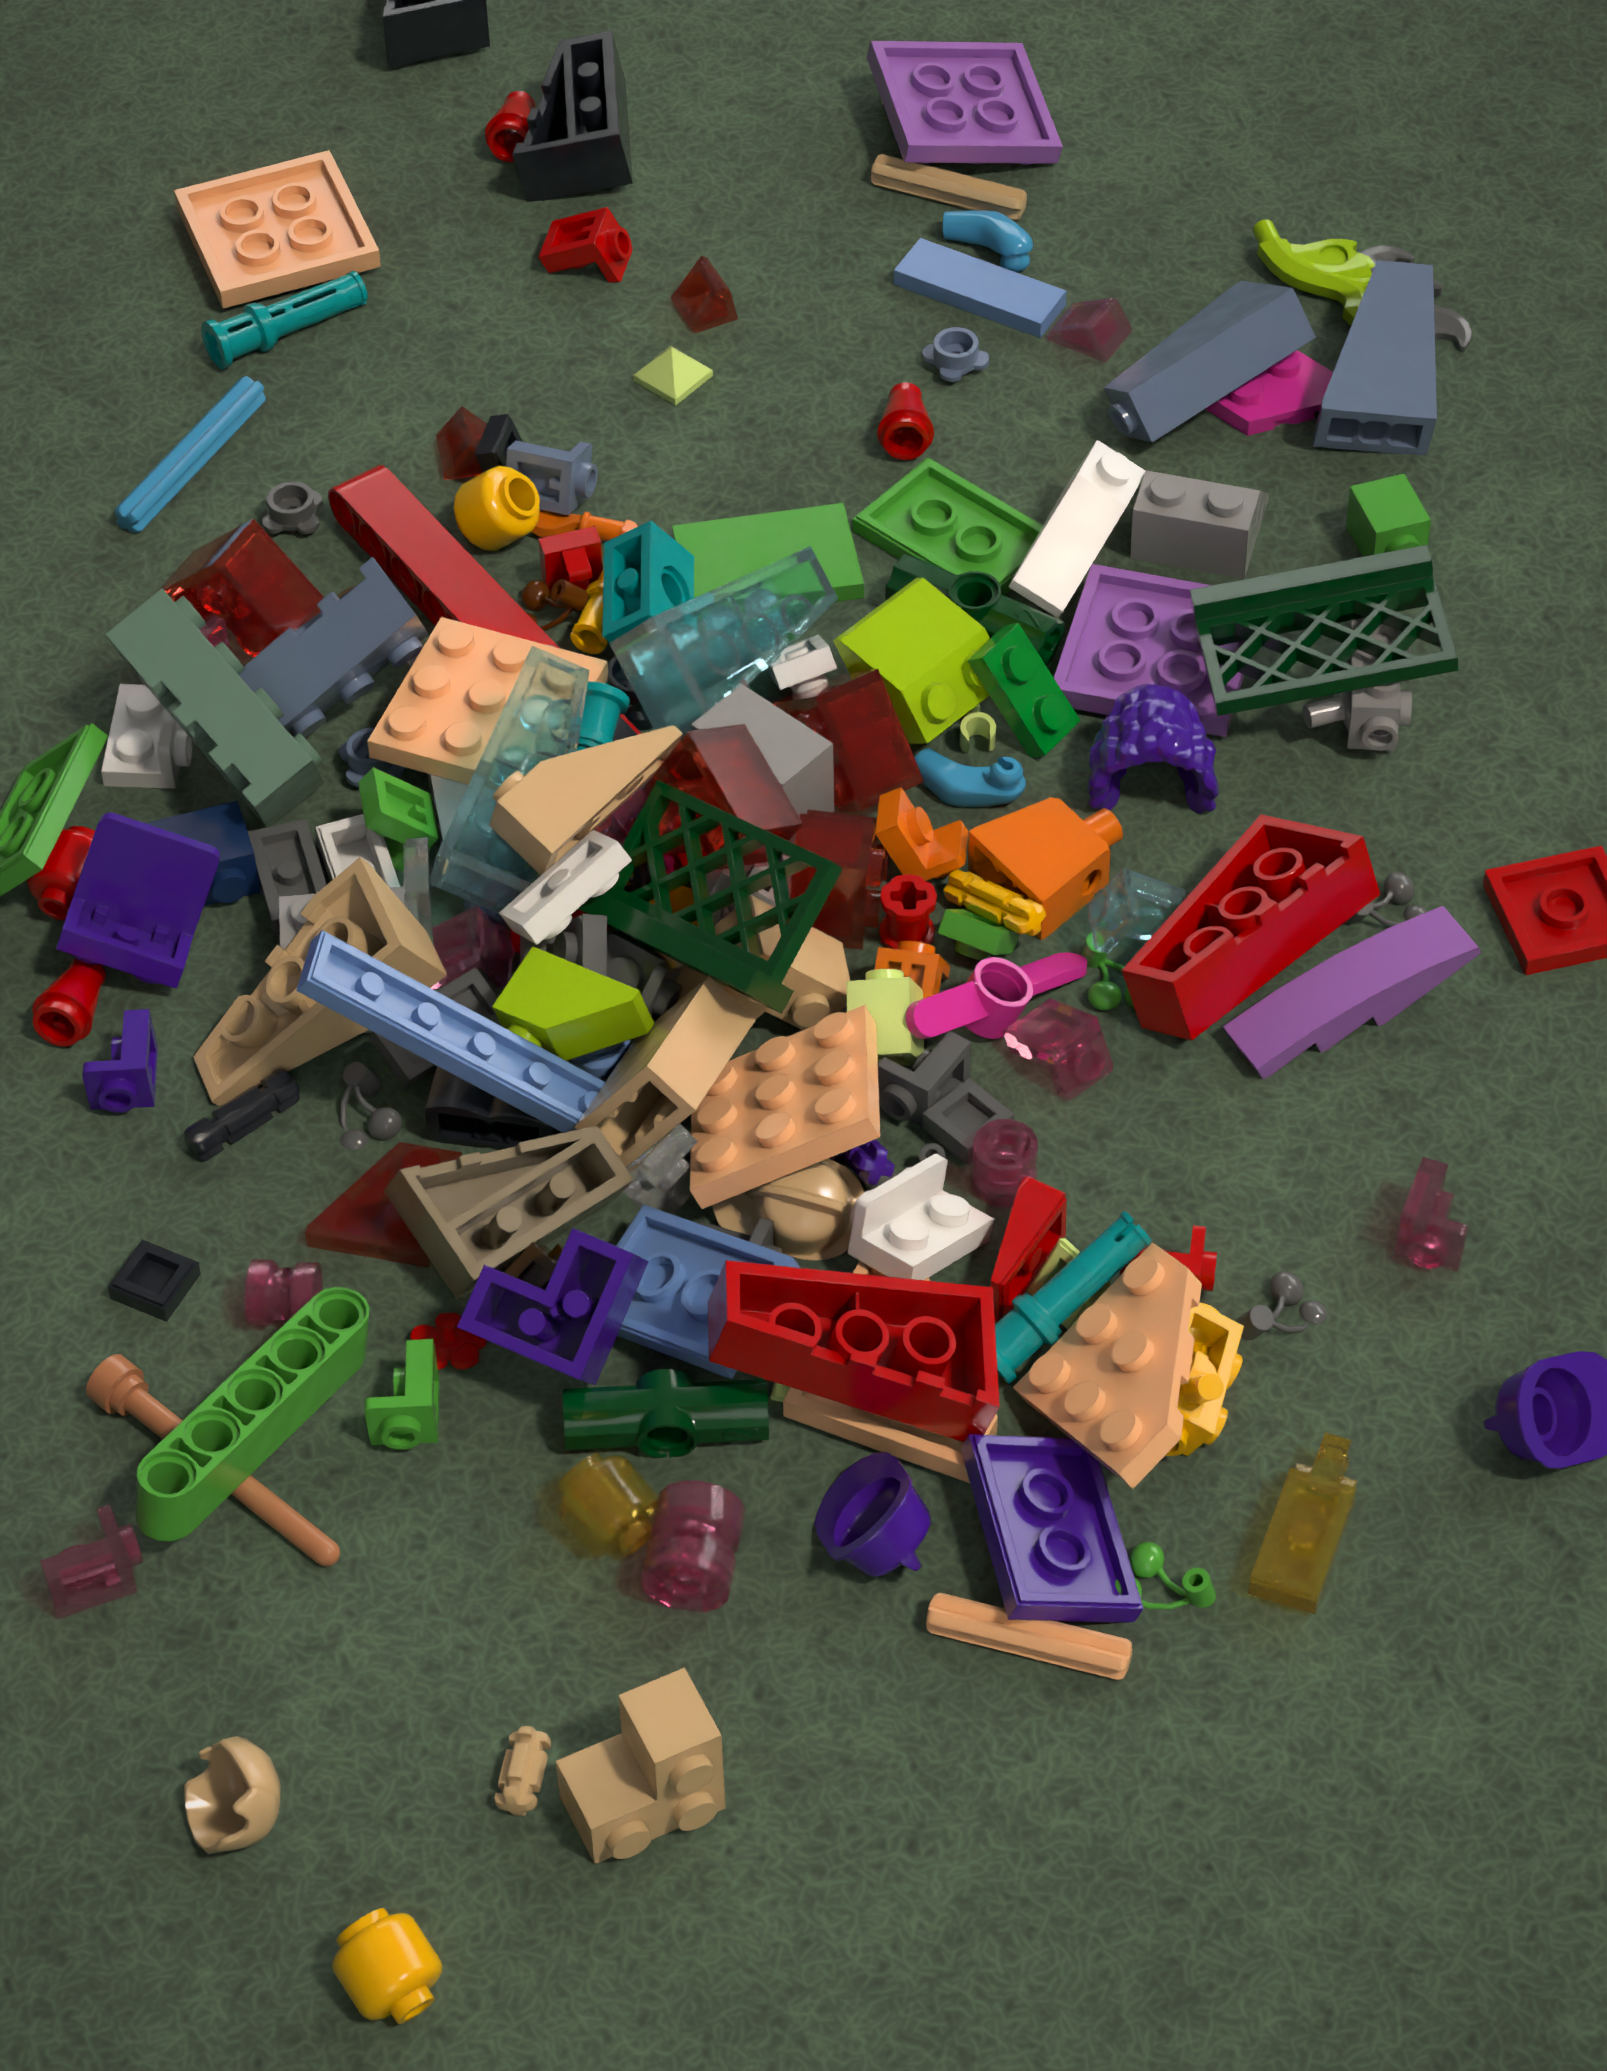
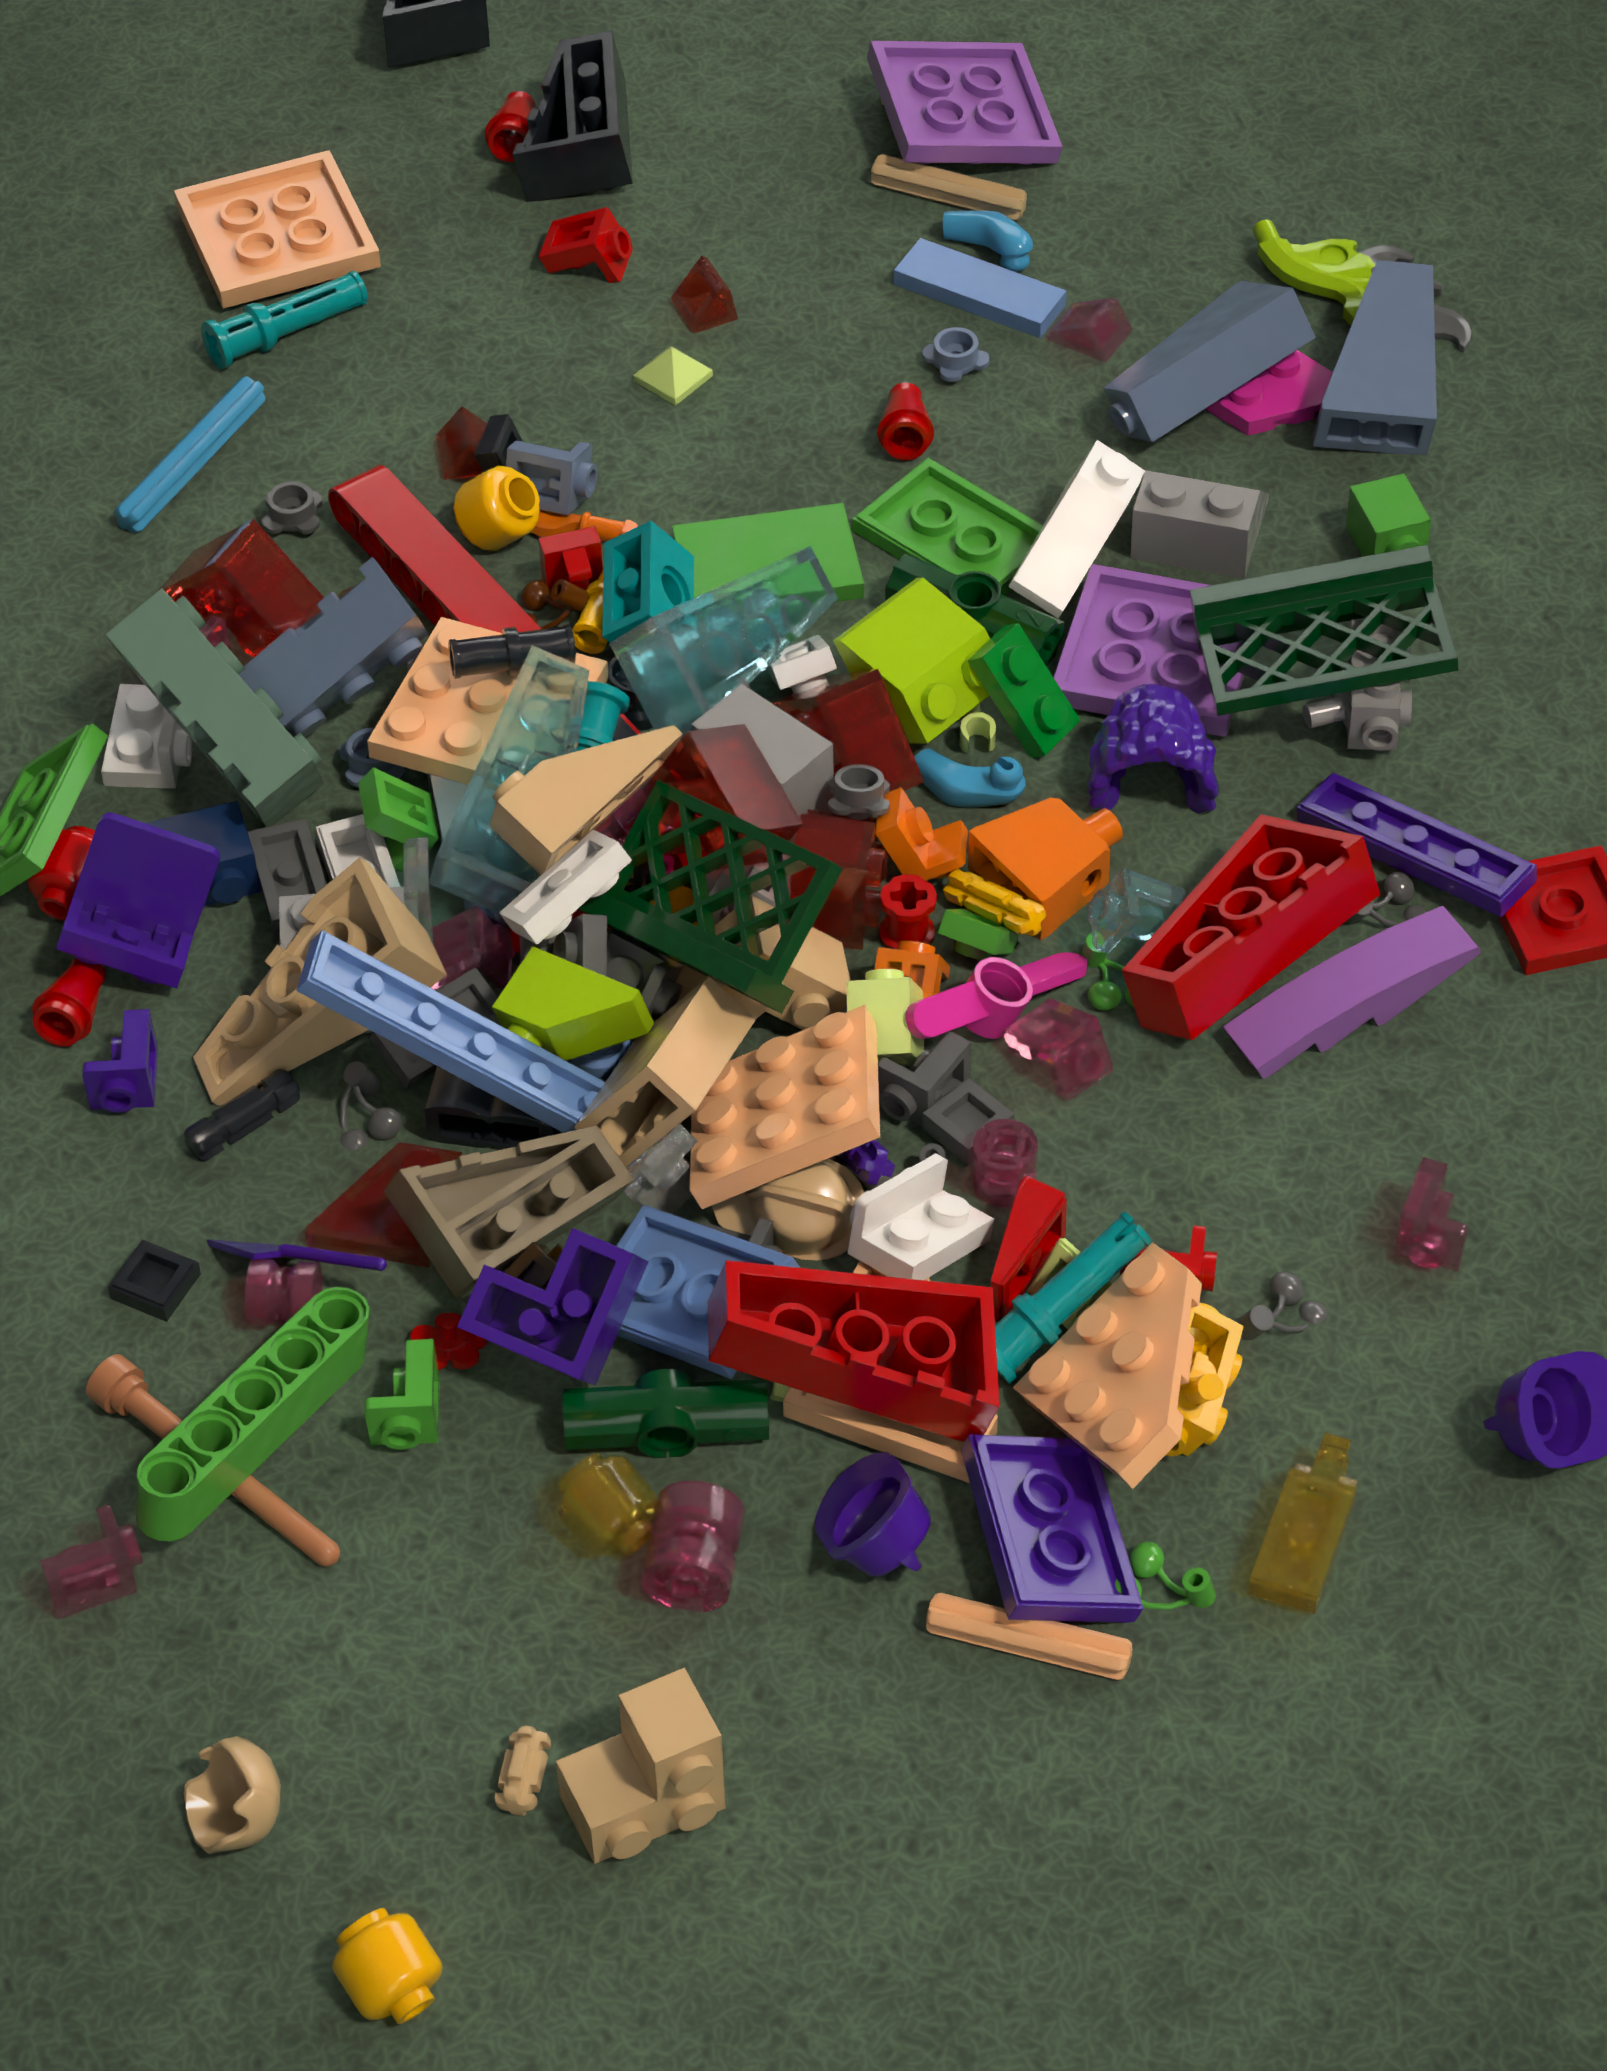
none -> dark purple piece [207,1239,387,1271]
none -> black pin [448,624,576,679]
none -> dark grey plate [828,764,890,820]
none -> dark purple tile [1297,772,1537,917]

